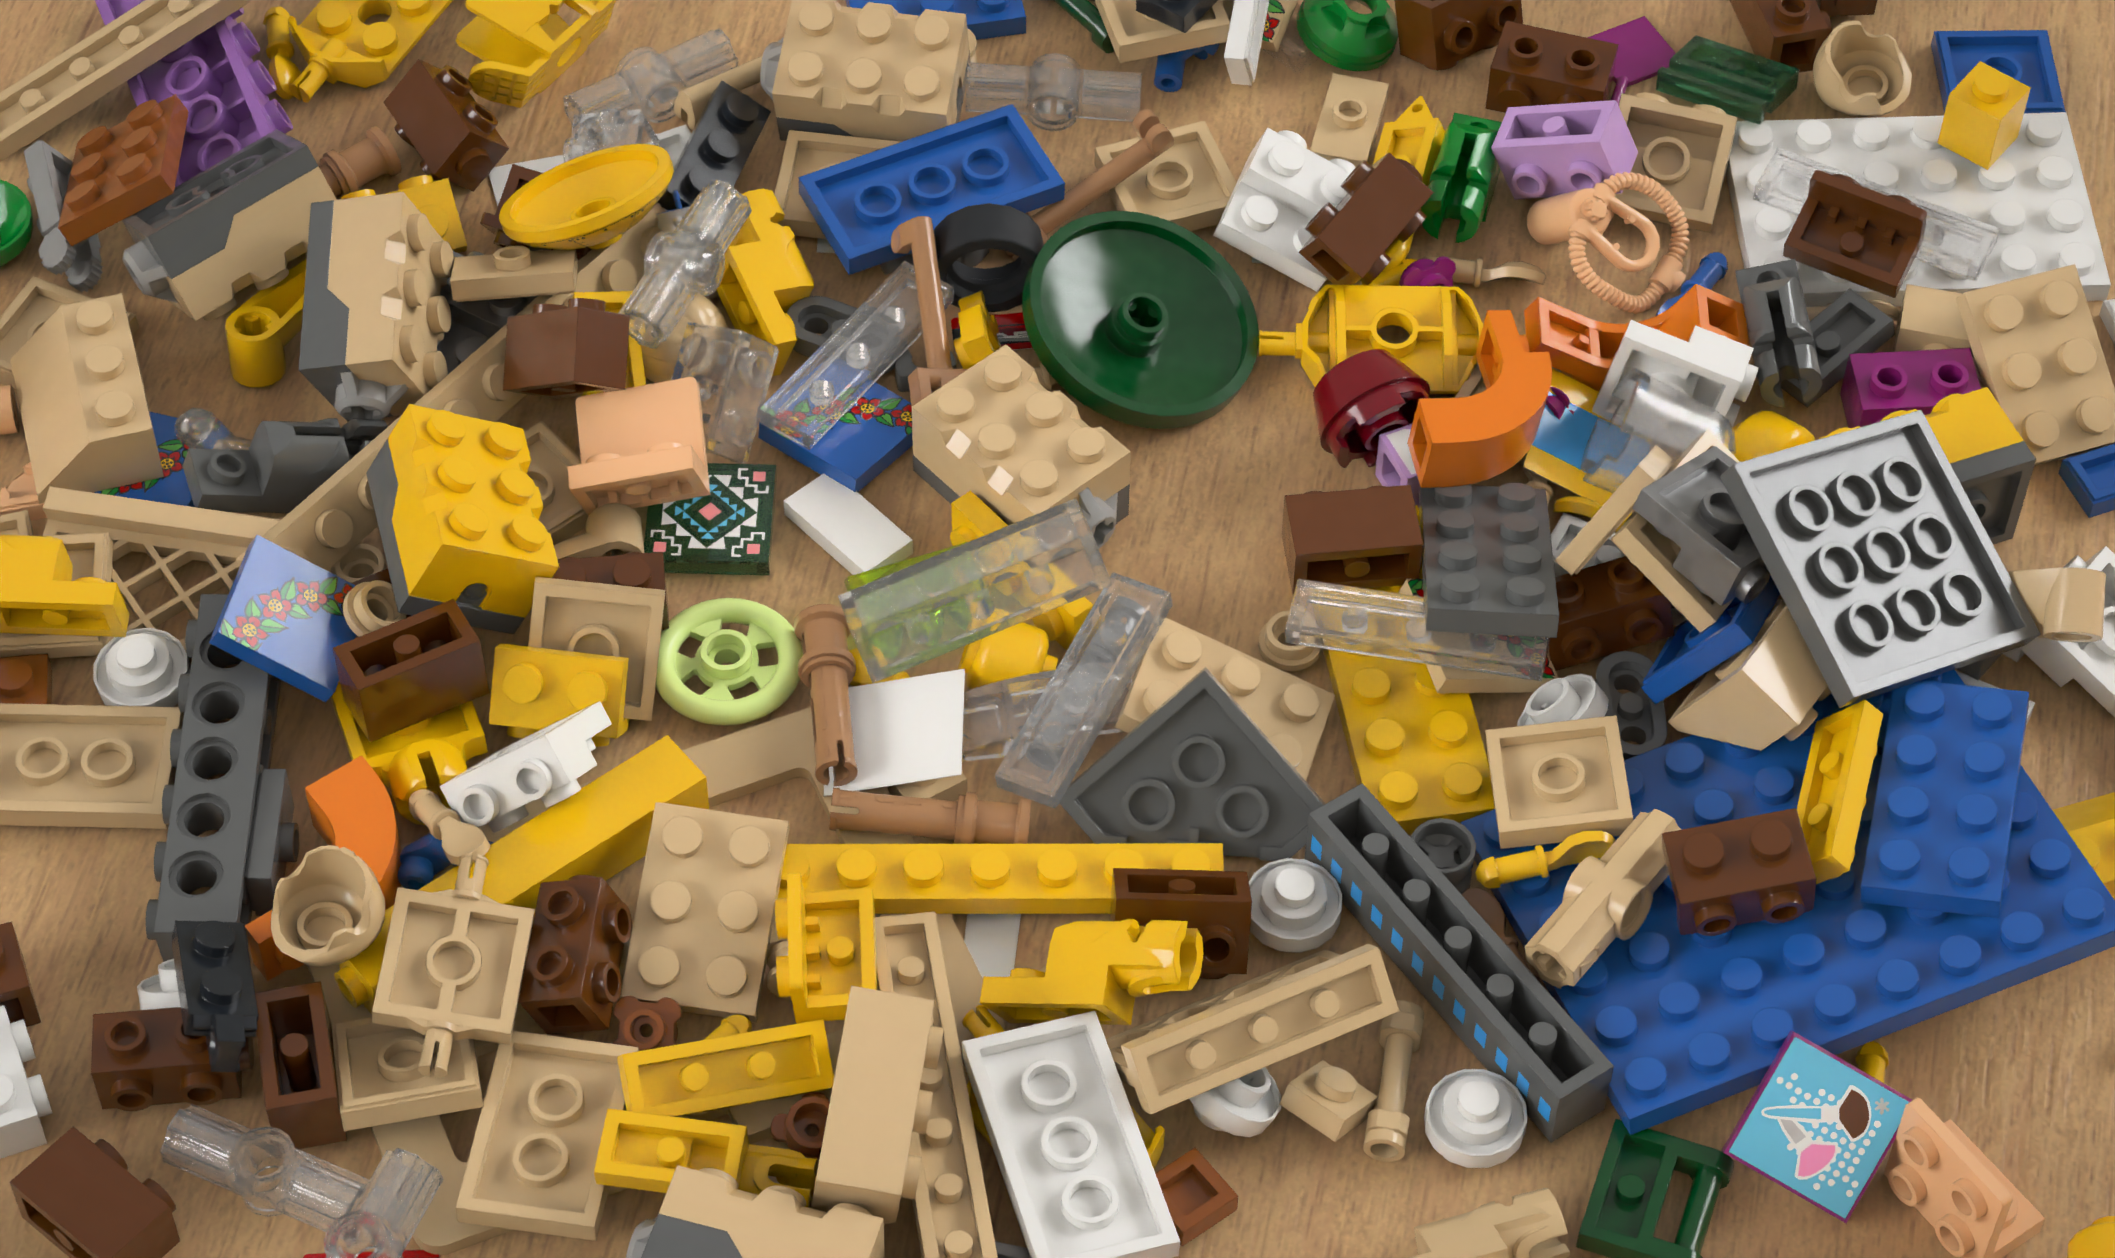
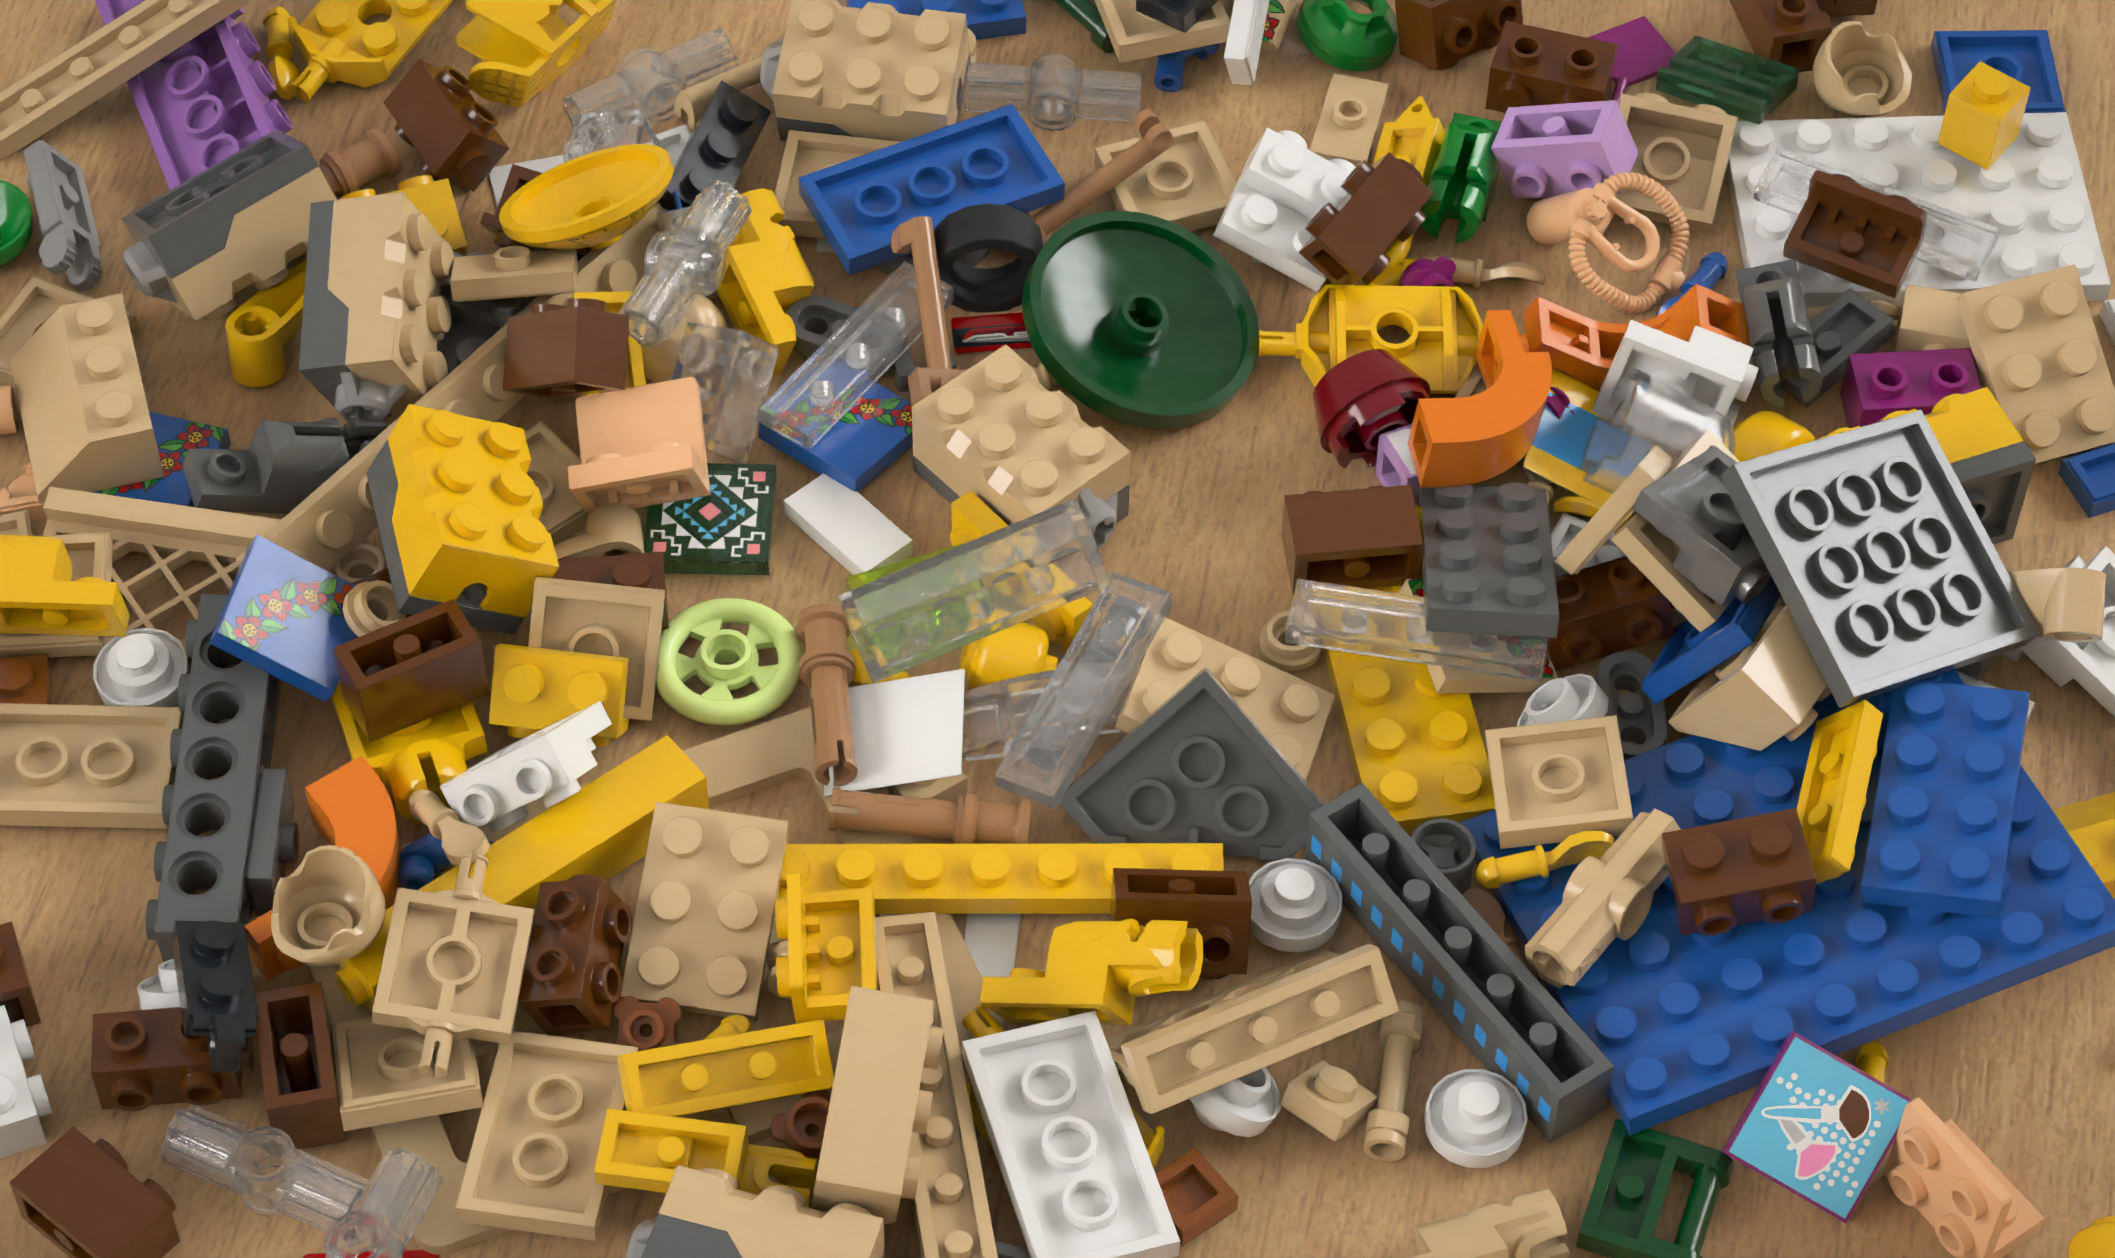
dark orange plate [58,94,189,246] -> none
clear arm [174,408,252,450] -> none
yellow plate [953,290,1002,369] -> none

